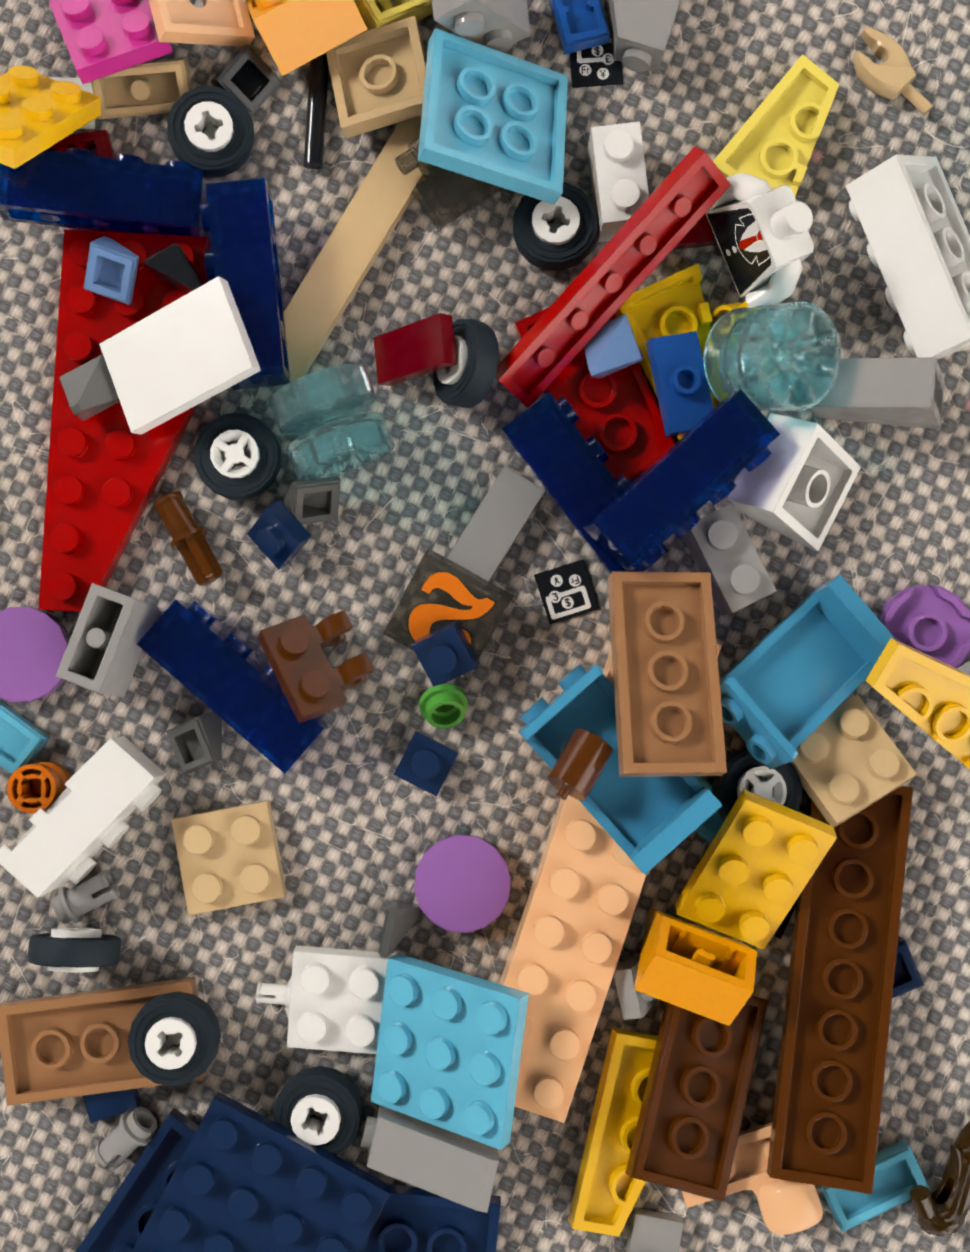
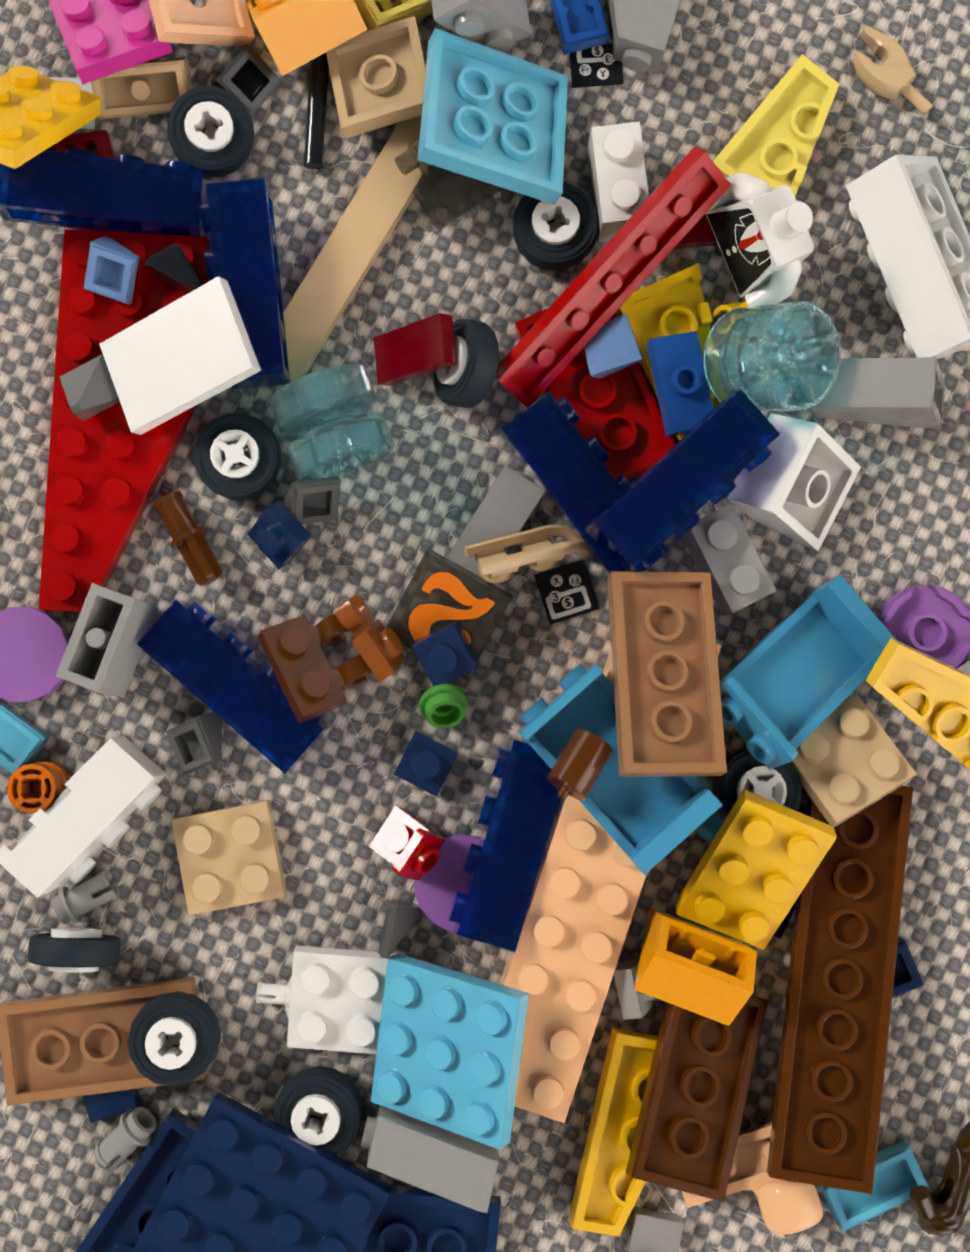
none -> dark orange plate [334,593,406,682]
none -> bracket [369,805,446,881]
none -> clear blue brick [448,739,559,952]
none -> tan piece [464,525,590,583]

